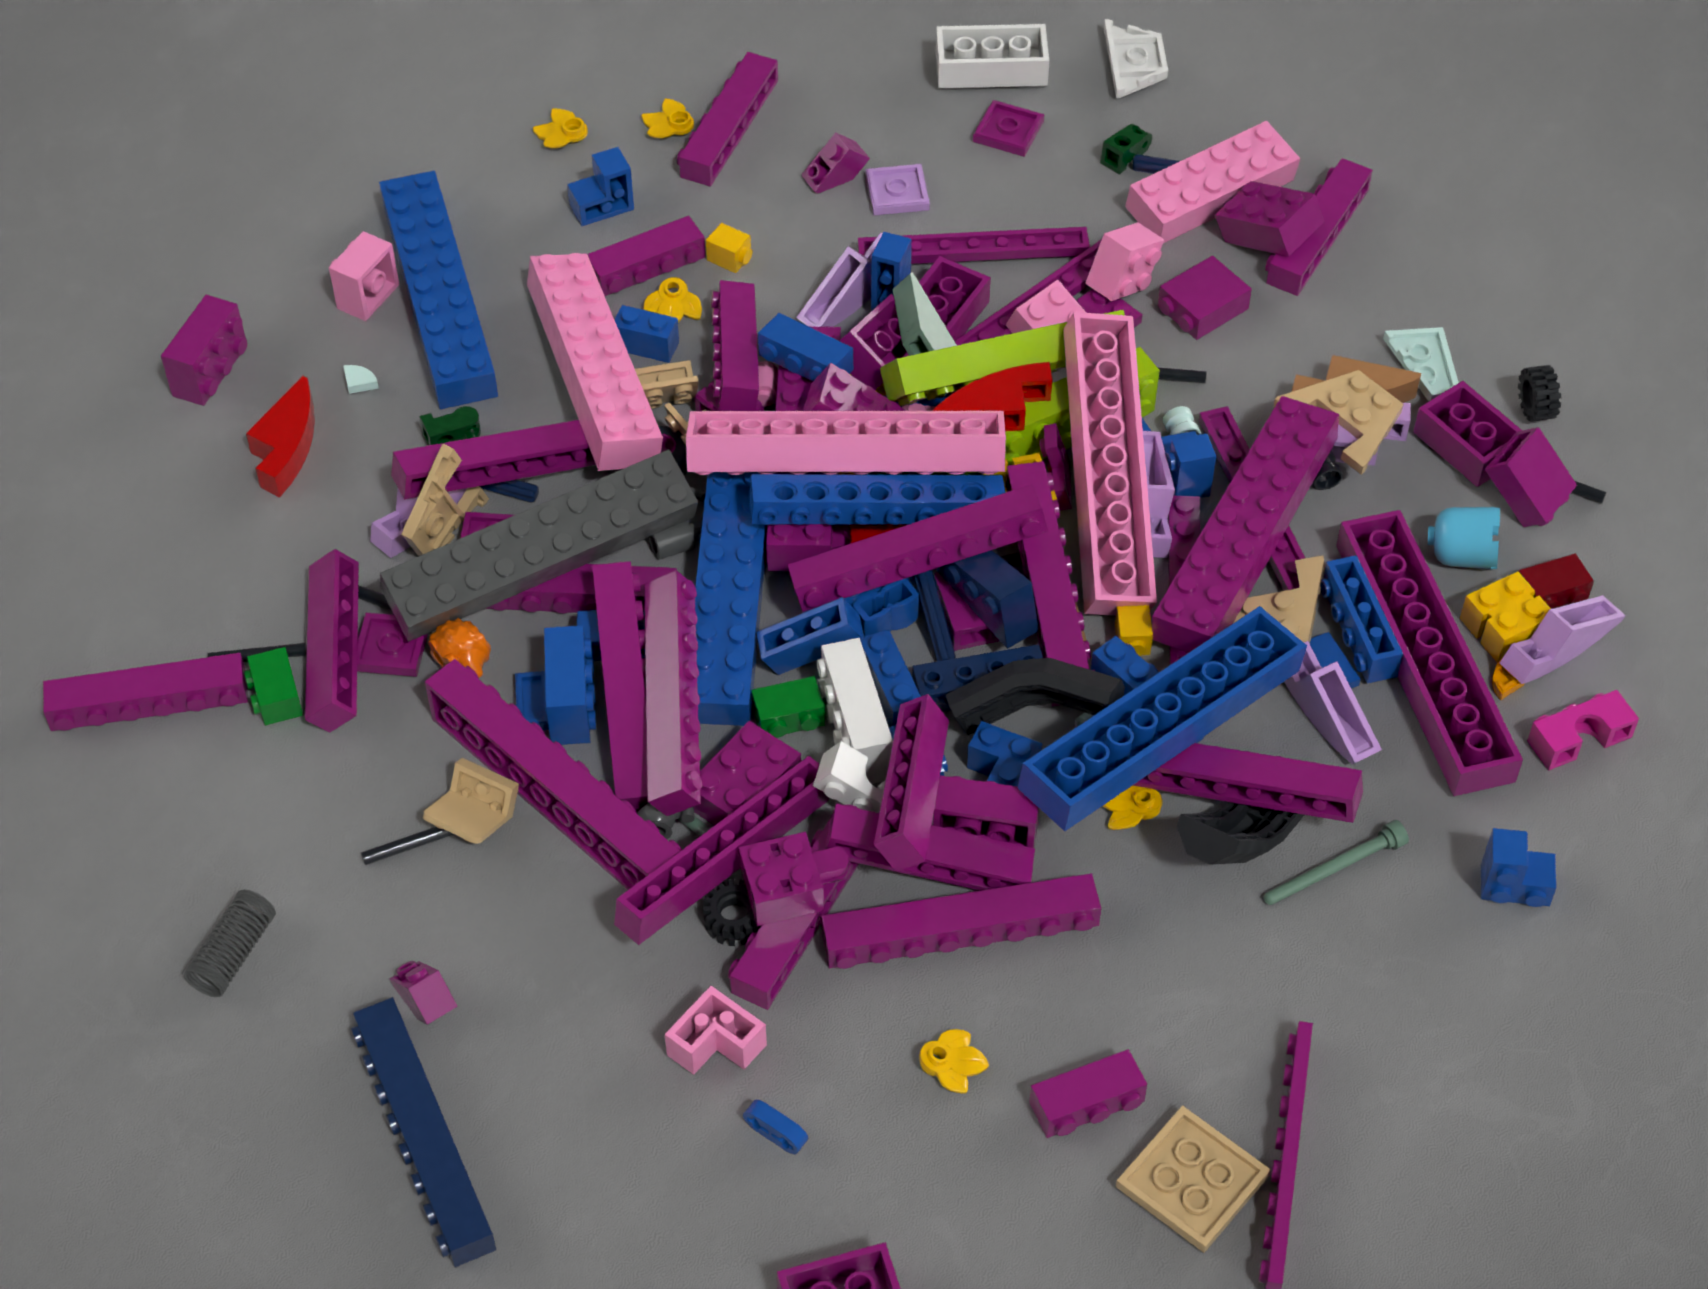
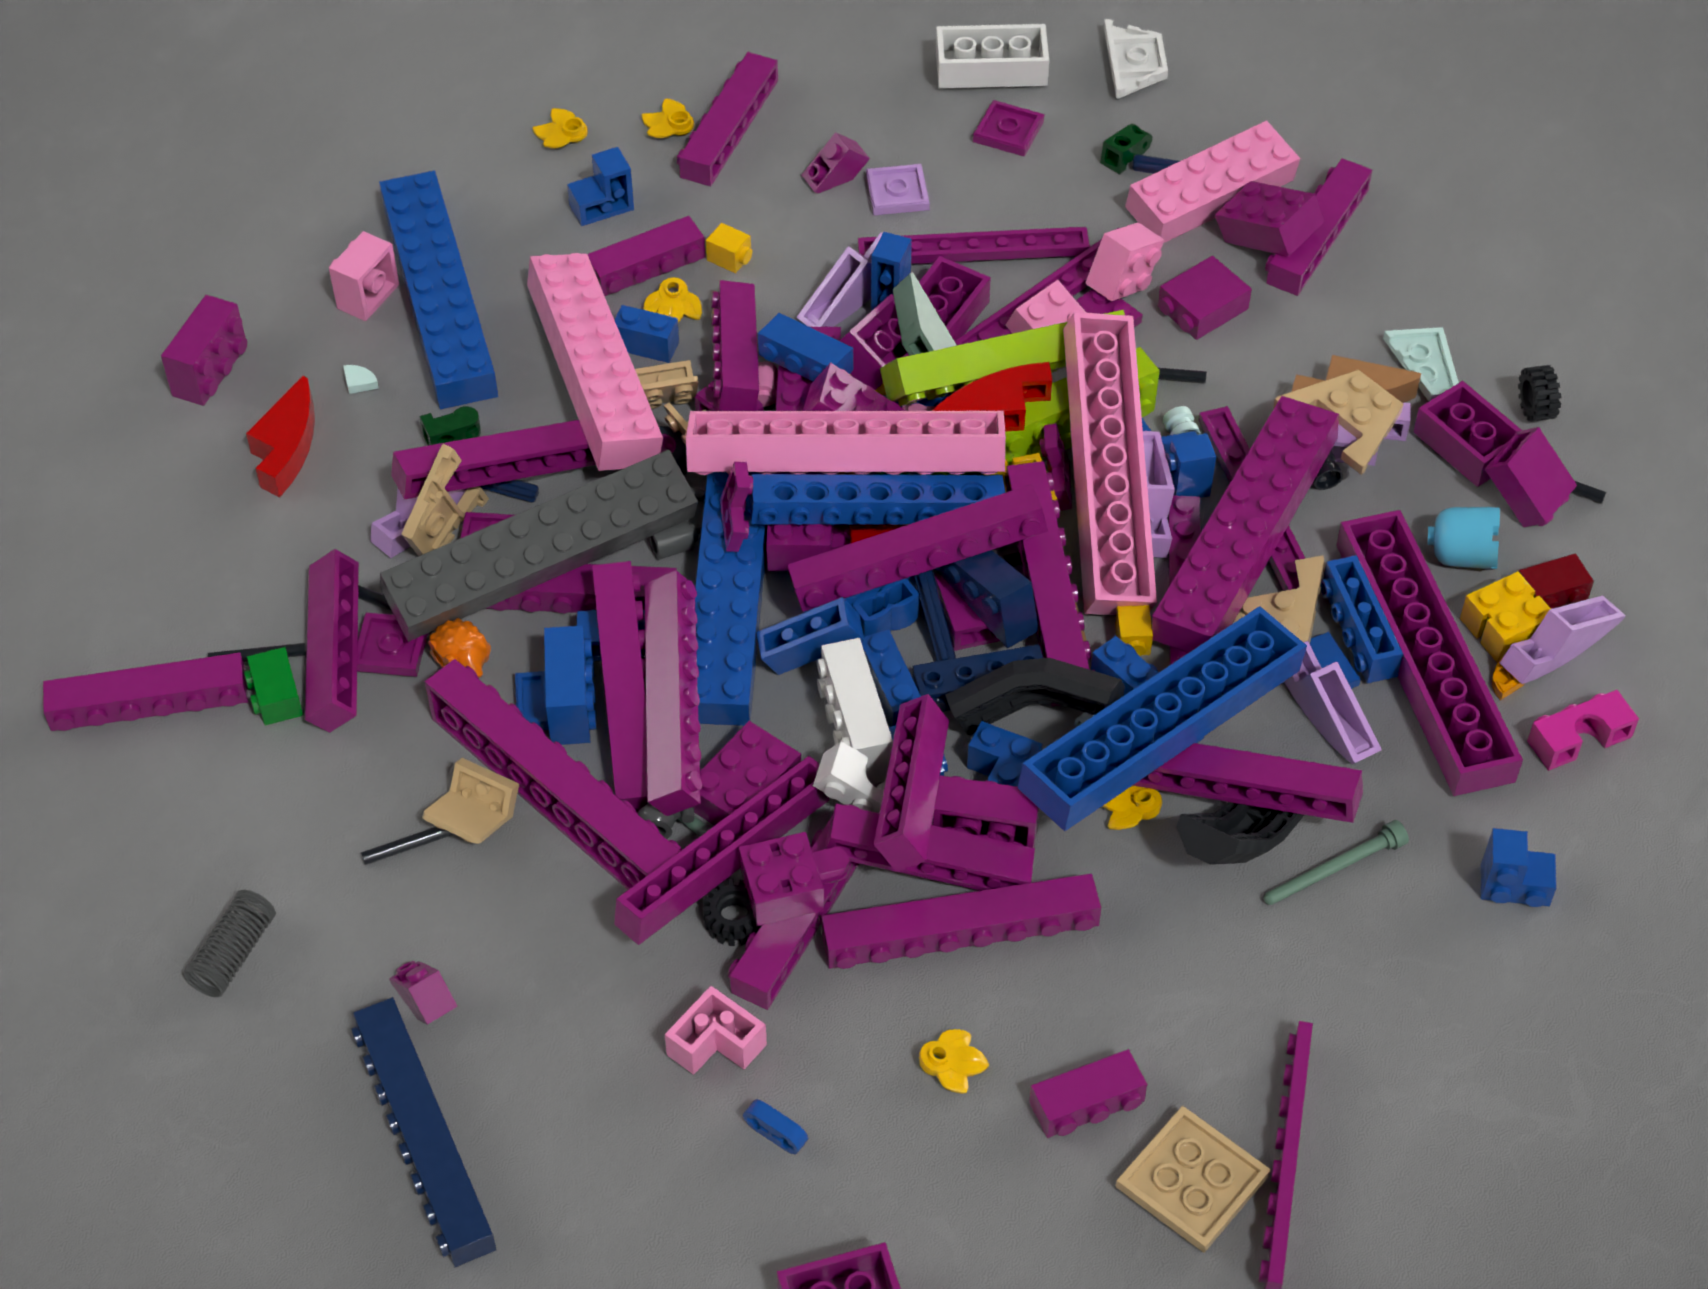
green brick [751,676,825,738] -> none
none -> magenta plate [720,461,753,552]

